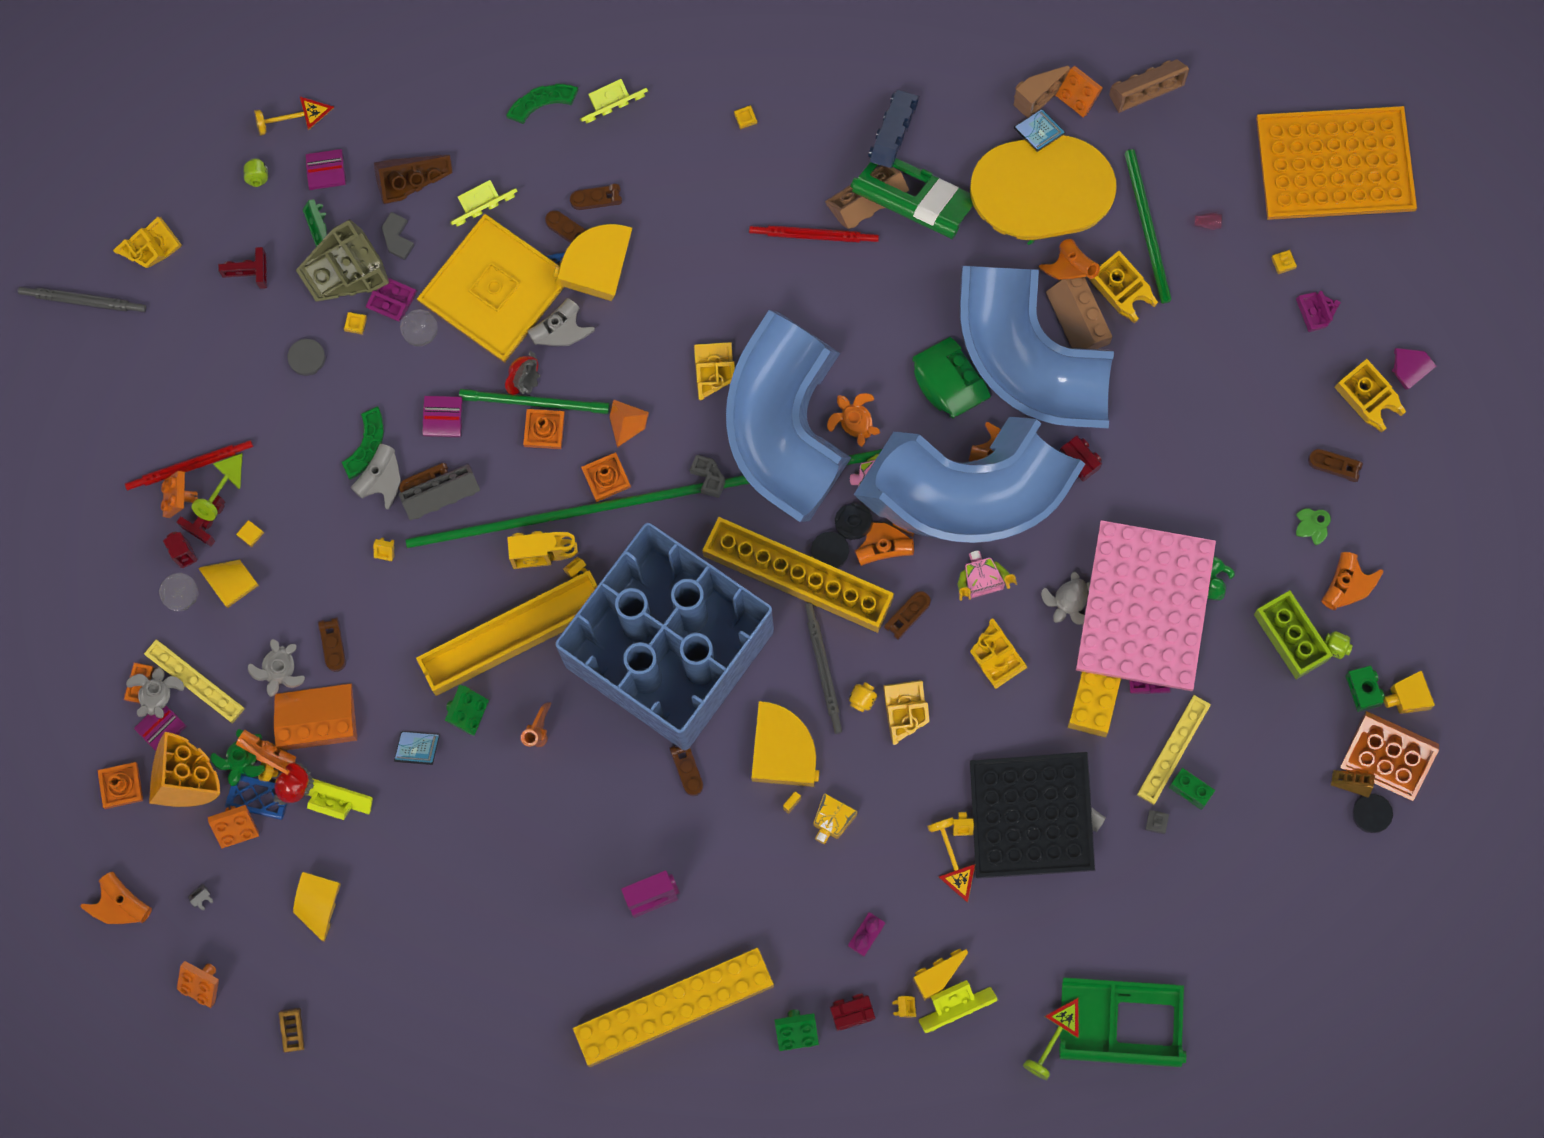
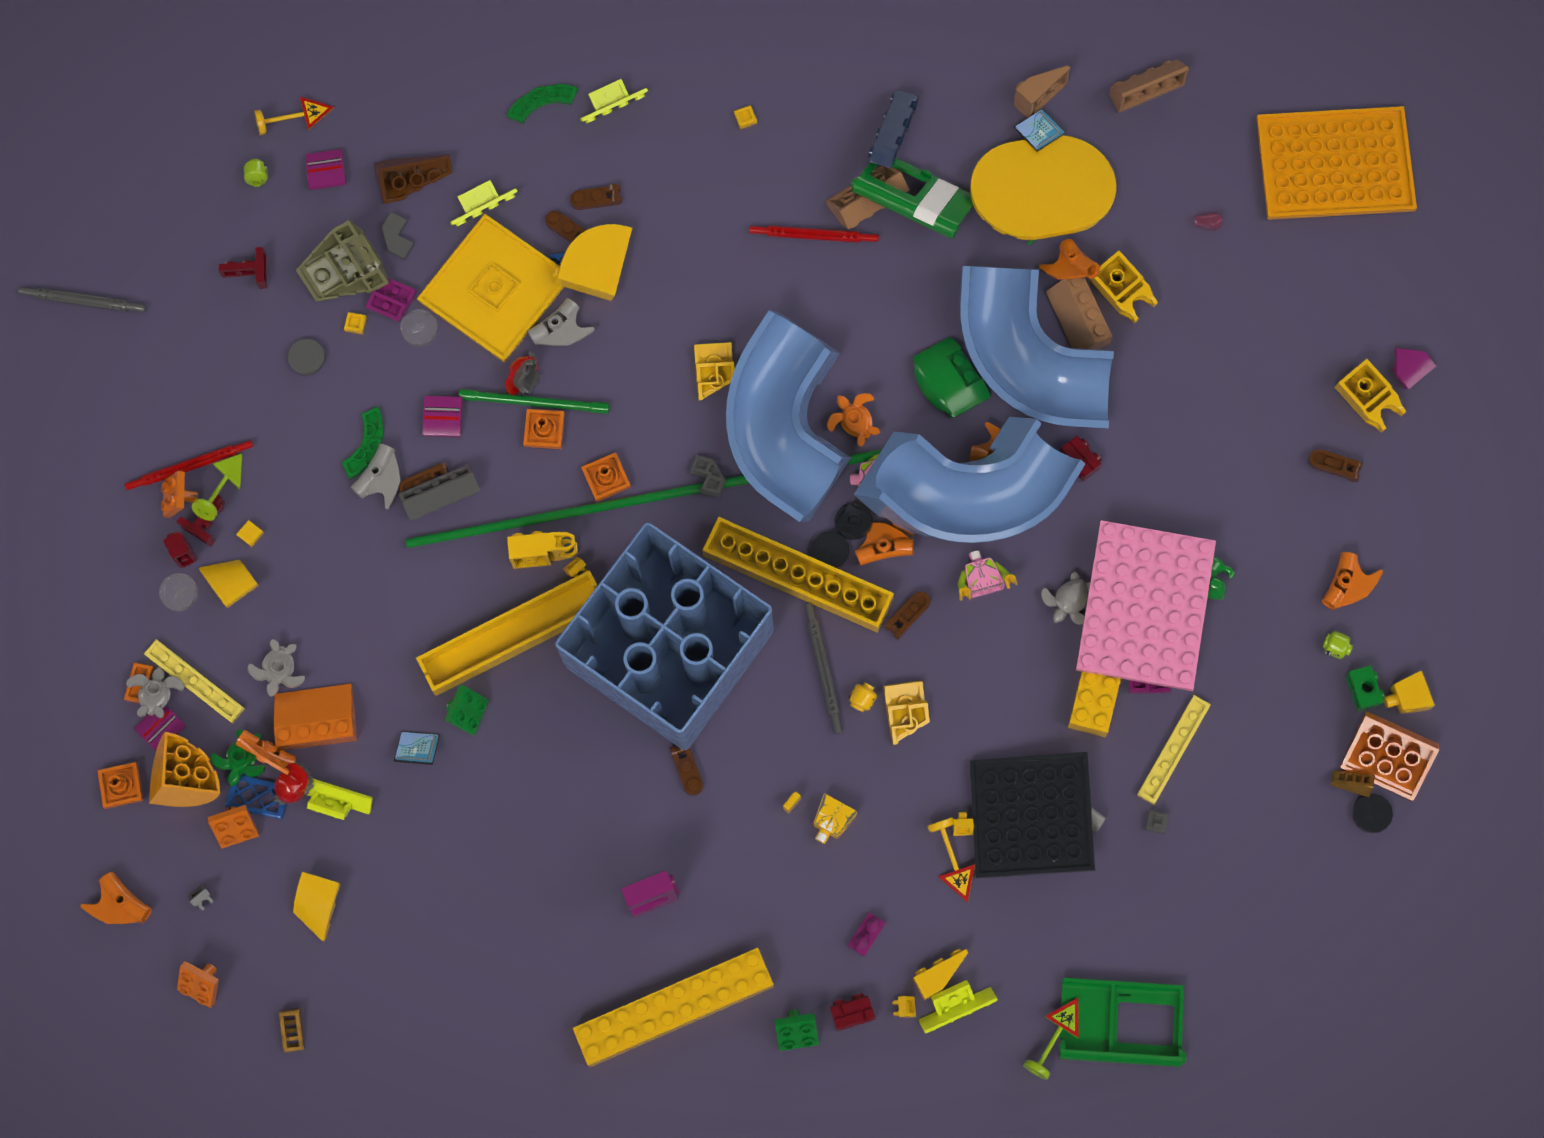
yellow slope [113,217,182,268] -> none
yellow tile [258,763,278,782] -> none
green plate [303,200,327,247] -> none
reddish brown plate [318,617,346,672] -> none
yellow tile [373,537,394,561] -> none
orange pin [521,702,551,747] -> none
orange slope [610,400,649,447] -> none
yellow brick [751,701,819,787] -> none
yellow slope [970,618,1027,689] -> none
orange plate [1055,66,1103,118] -> none
green axle [1125,149,1171,304] -> none
green brick [1169,768,1215,810] -> none
lime brick [1254,590,1333,680] -> none
yellow tile [1271,250,1297,274] -> none
magenta slope [1296,290,1341,332] -> none
bright green plate [1296,508,1331,545] -> none

